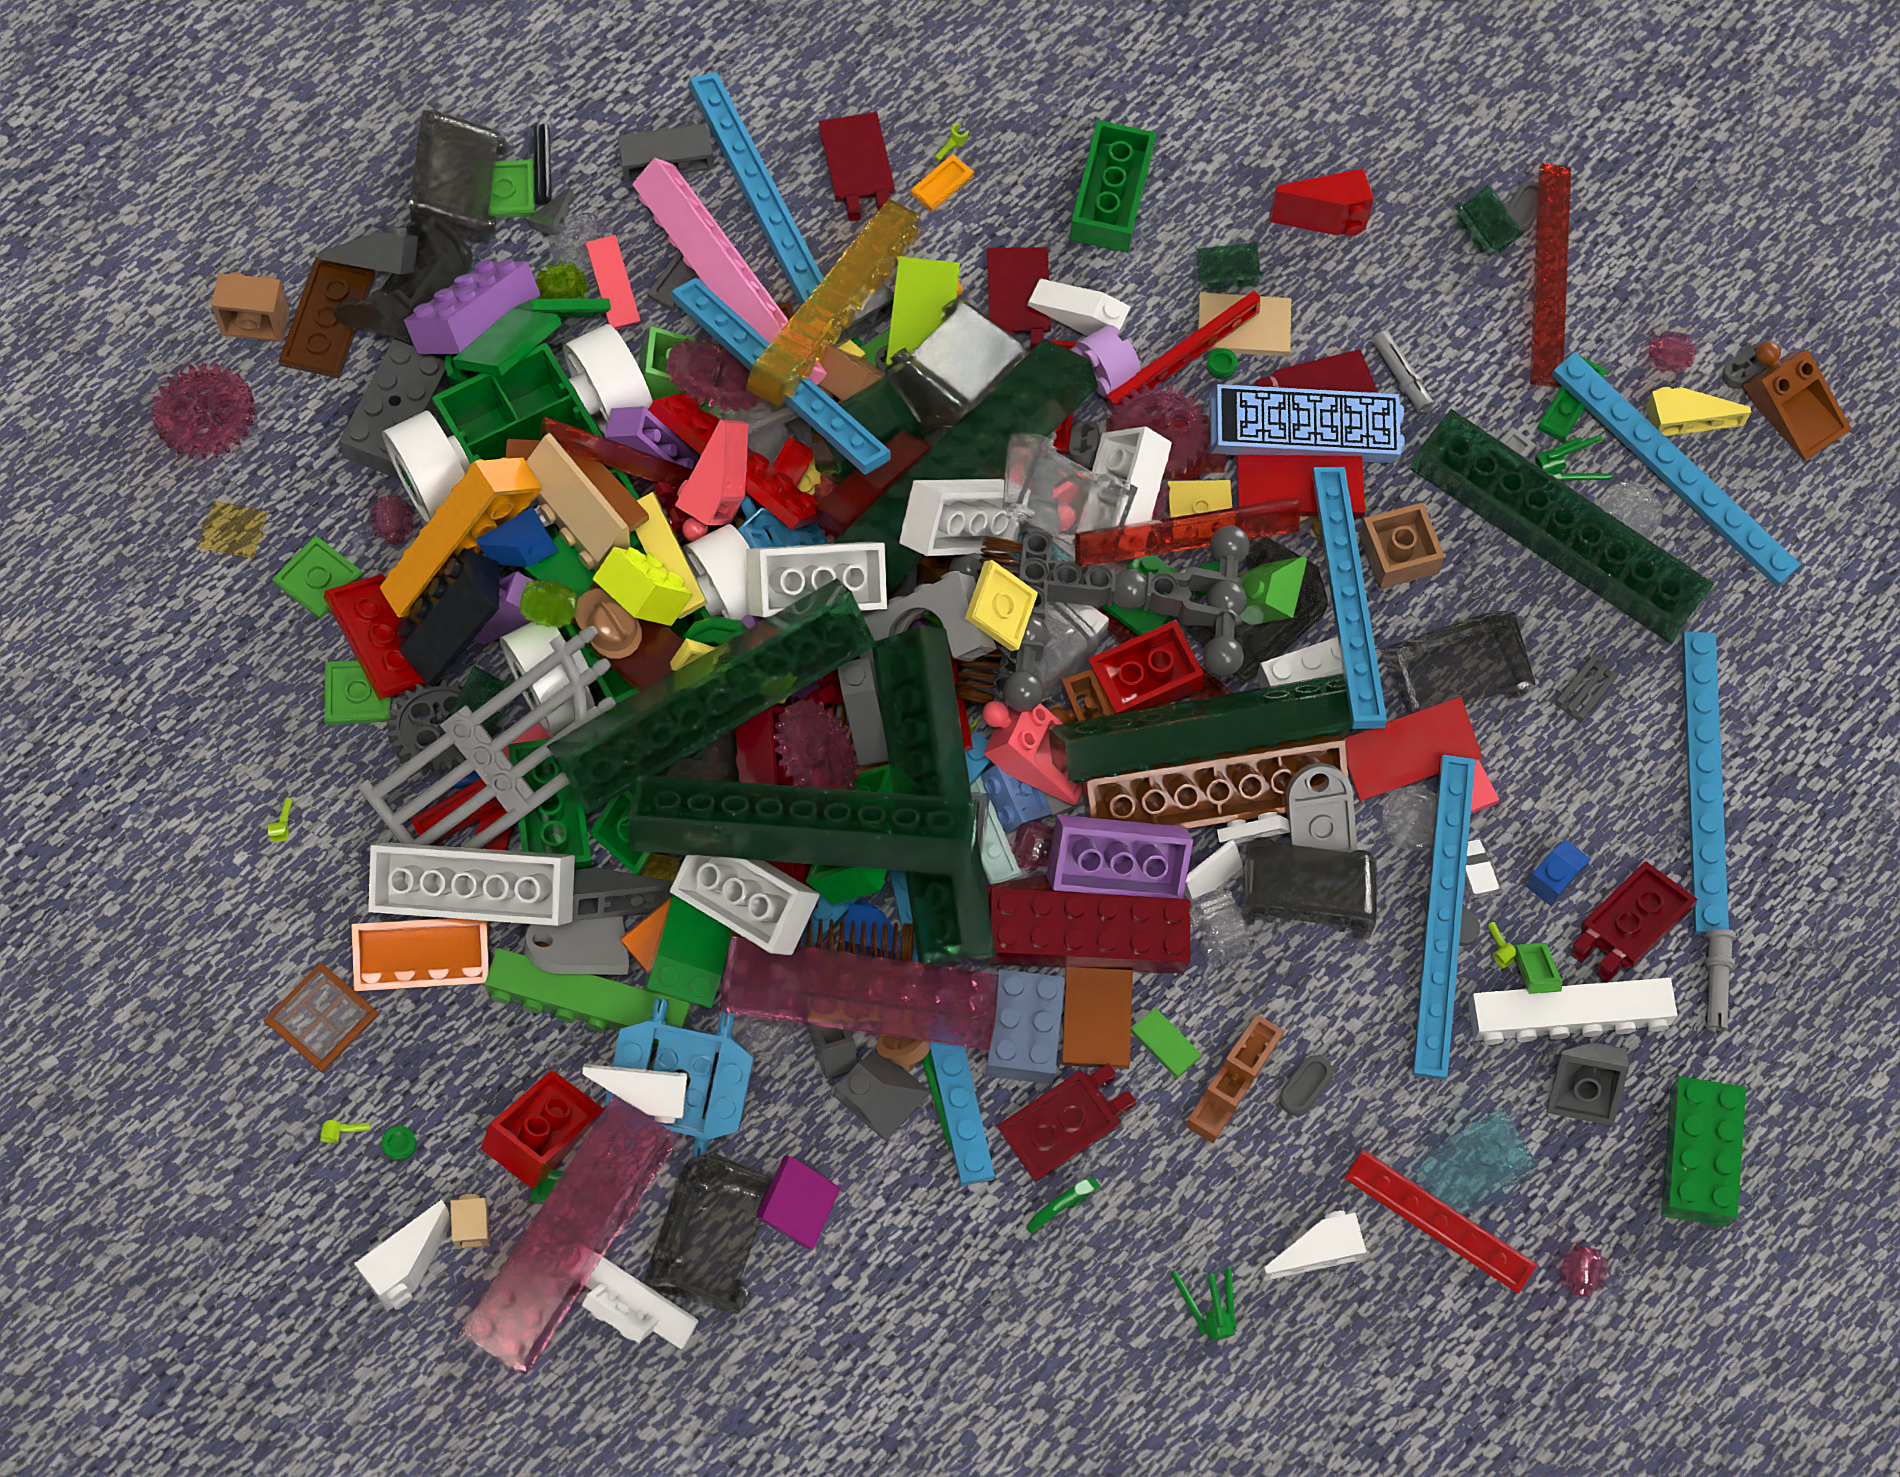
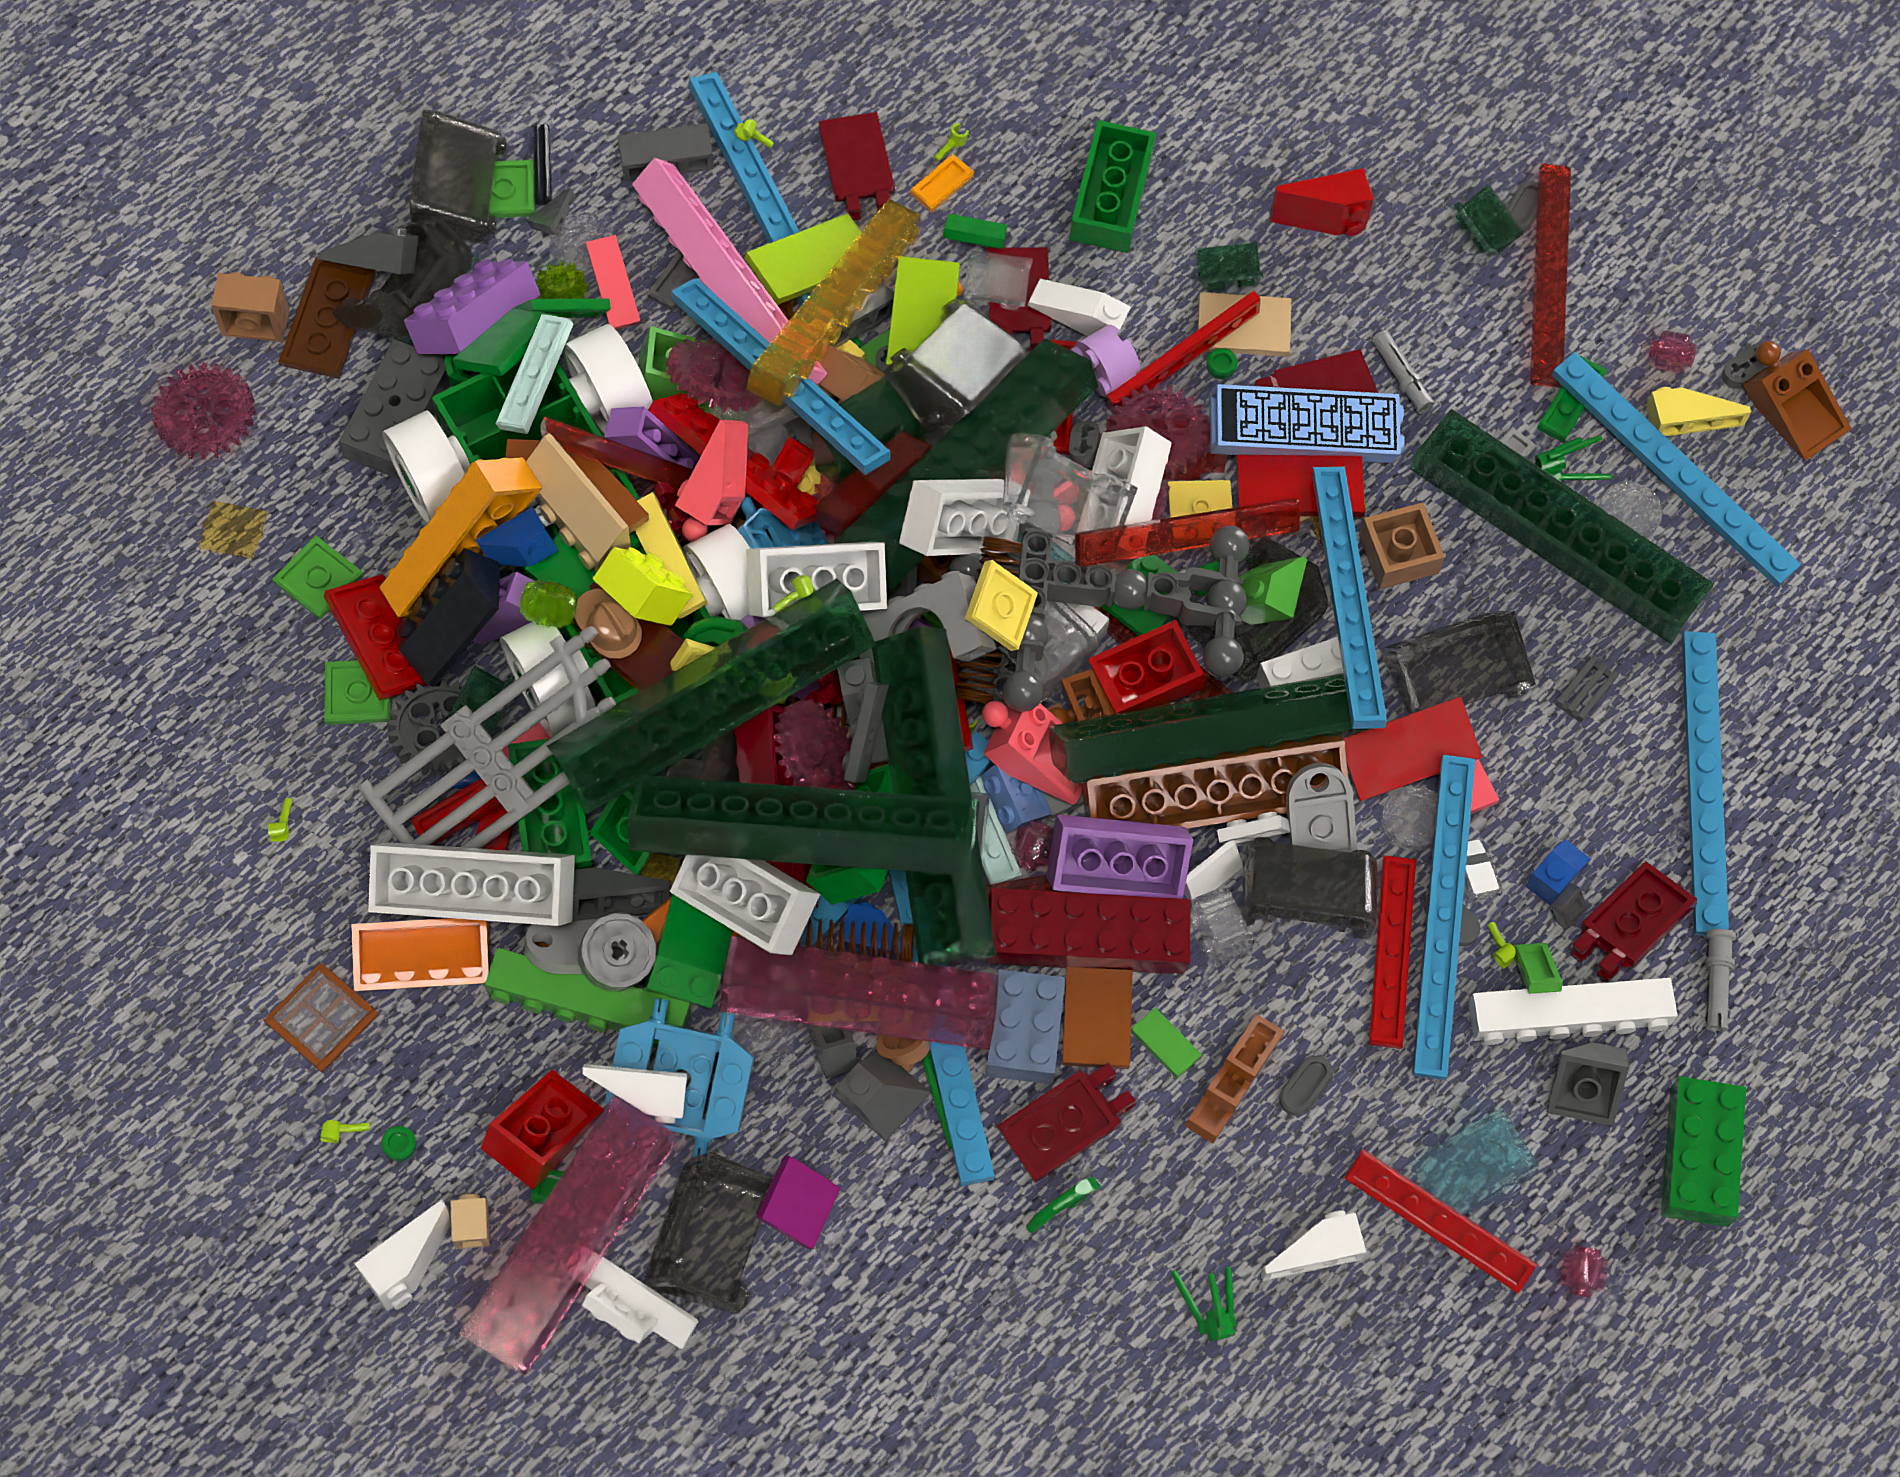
clear pink head [370,495,414,544] -> none
none -> light aqua tile [496,314,574,434]
none -> flat silver wheel [578,913,656,991]
none -> lime hand [734,119,774,148]
none -> lime tile [745,213,880,305]
none -> lime hand [772,574,813,613]
none -> dark grey tile [842,682,889,783]
none -> green tile [943,214,1008,249]
none -> clear slope [964,251,1033,310]
none -> red tile [1368,855,1416,1049]
none -> flat silver tile [1551,883,1587,930]

